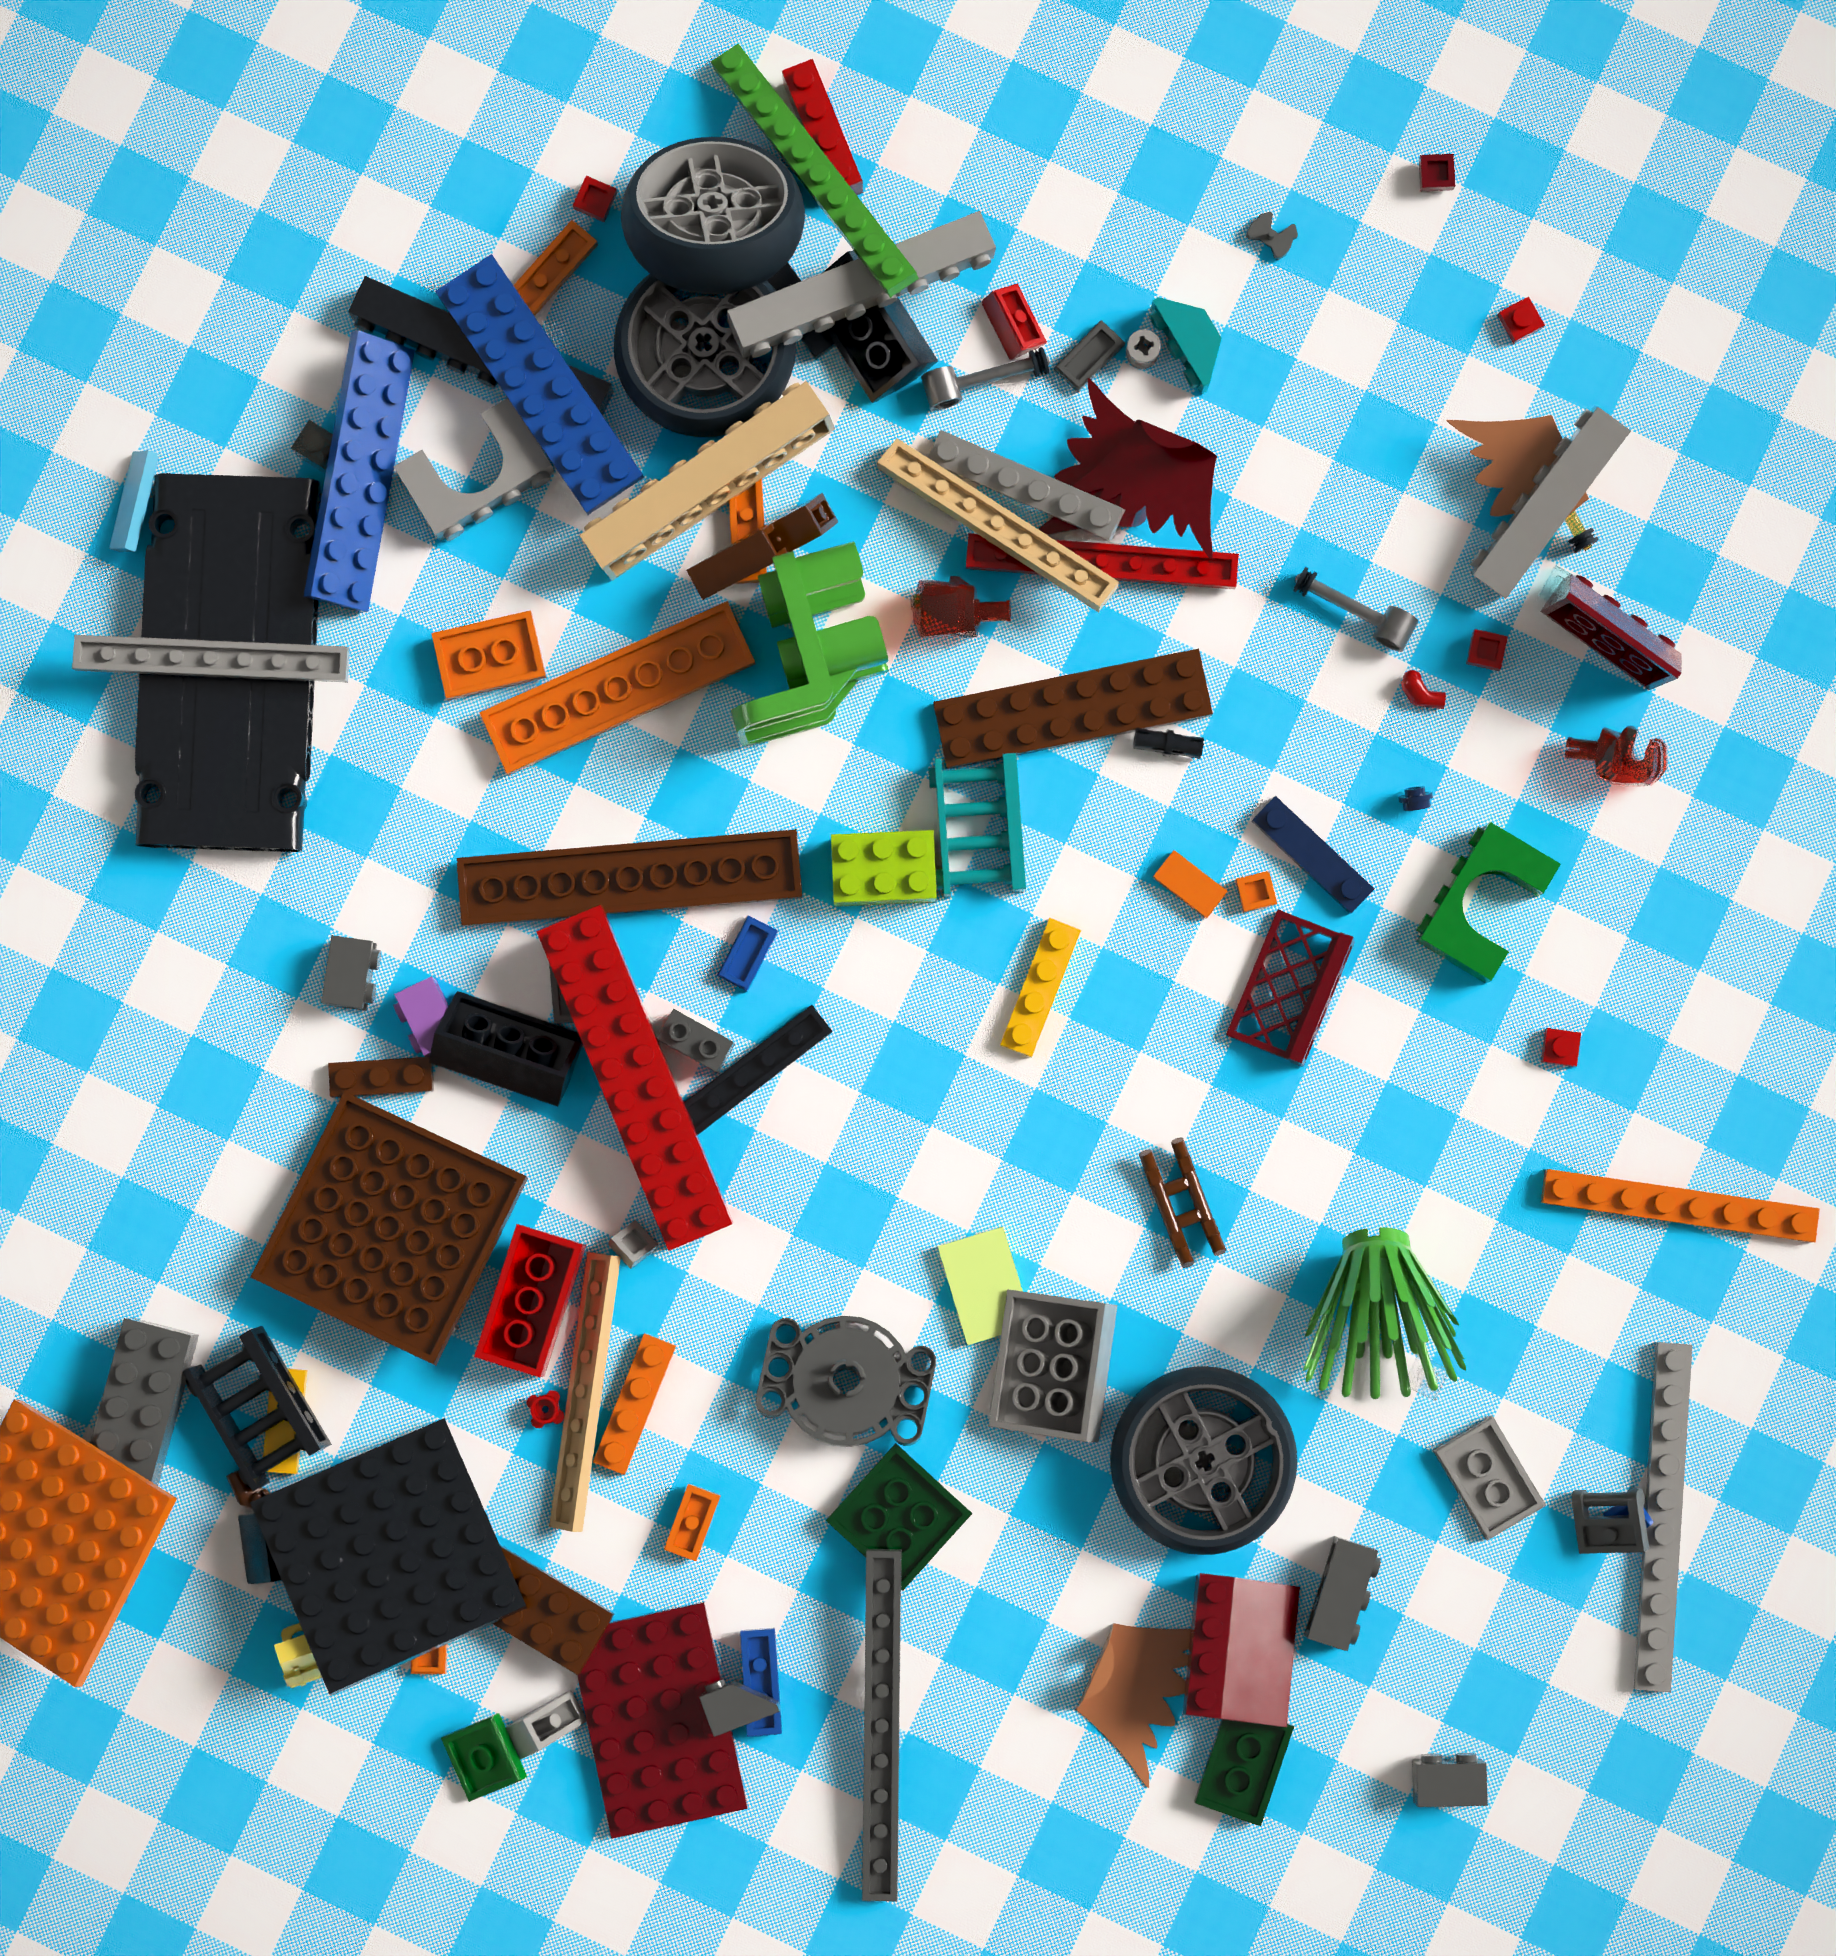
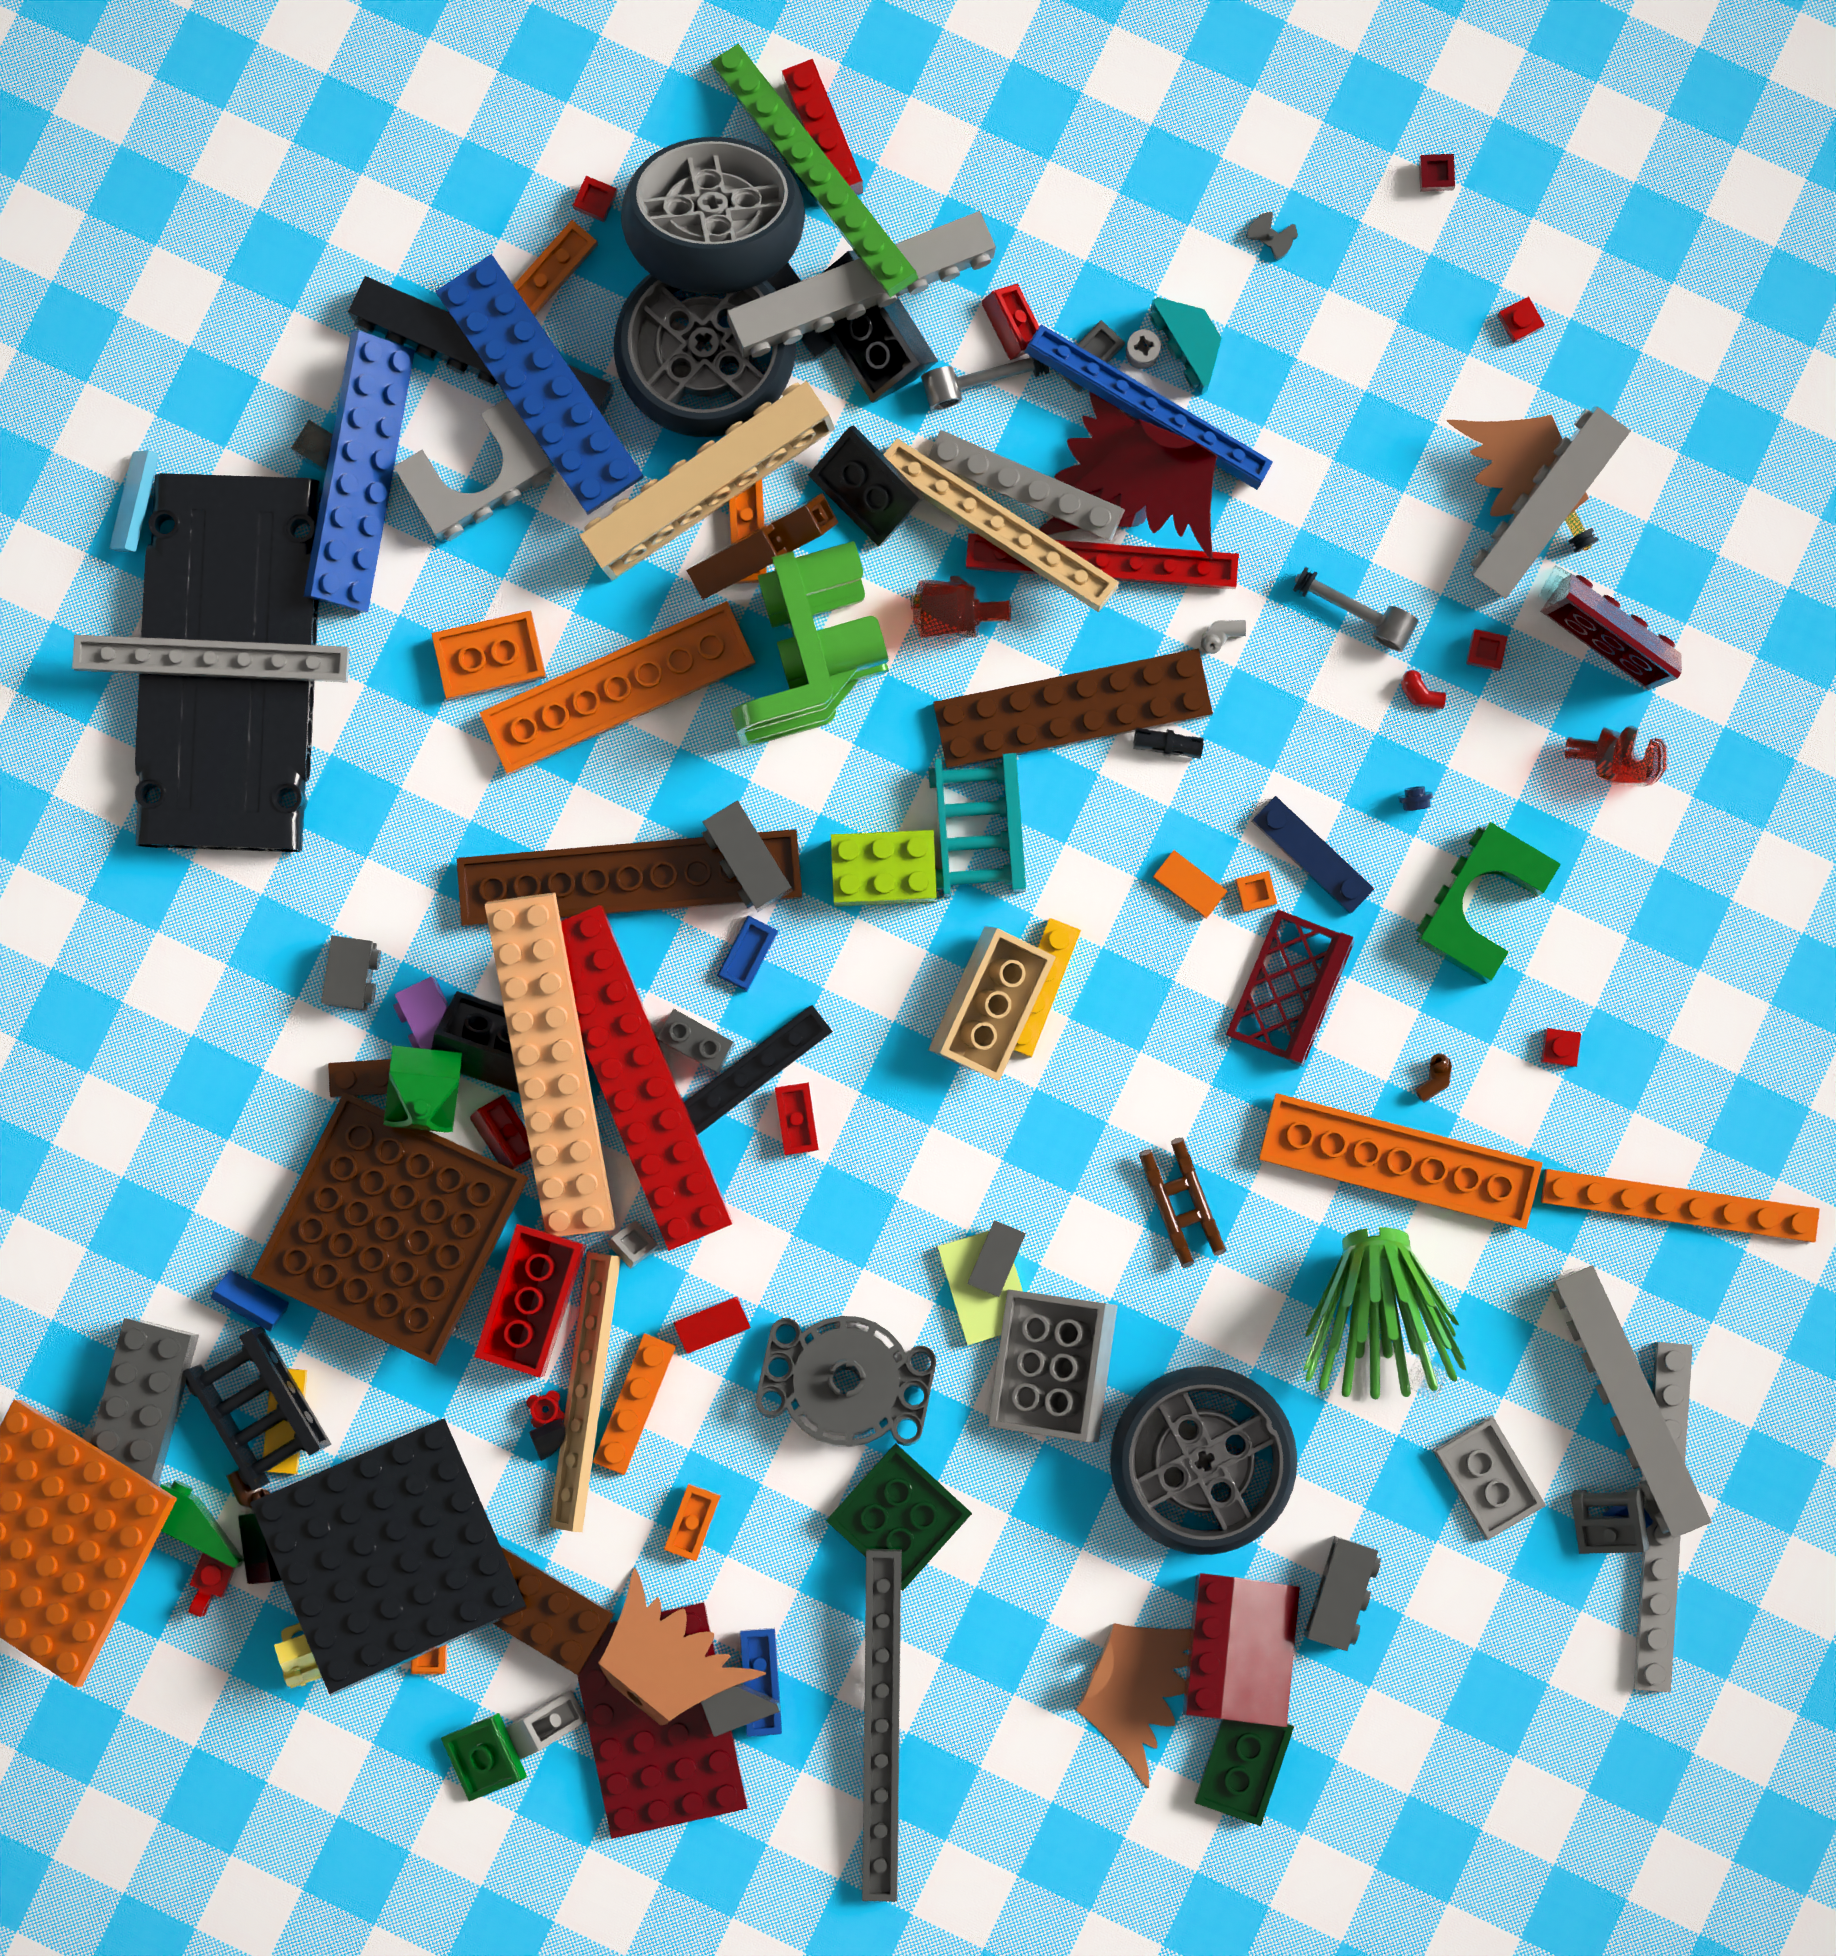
dark grey brick [1412,1753,1488,1807] -> none
none -> green slope [160,1480,244,1568]
none -> red plate [188,1553,236,1617]
none -> blue tile [211,1270,289,1332]
none -> green piece [383,1045,462,1133]
none -> red slope [470,1094,531,1170]
none -> light nougat plate [485,892,616,1237]
none -> black tile [529,1418,565,1461]
none -> nougat piece [599,1567,766,1725]
none -> red slope [673,1296,751,1354]
none -> dark grey brick [701,800,792,912]
none -> red plate [775,1082,819,1156]
none -> black plate [808,425,925,547]
none -> tan slope [928,926,1056,1081]
none -> dark grey tile [967,1220,1026,1297]
none -> blue tile [1024,324,1273,490]
none -> light grey arm [1201,620,1246,654]
none -> orange plate [1258,1093,1543,1229]
none -> reddish brown arm [1414,1053,1452,1103]
none -> light grey brick [1552,1265,1712,1539]

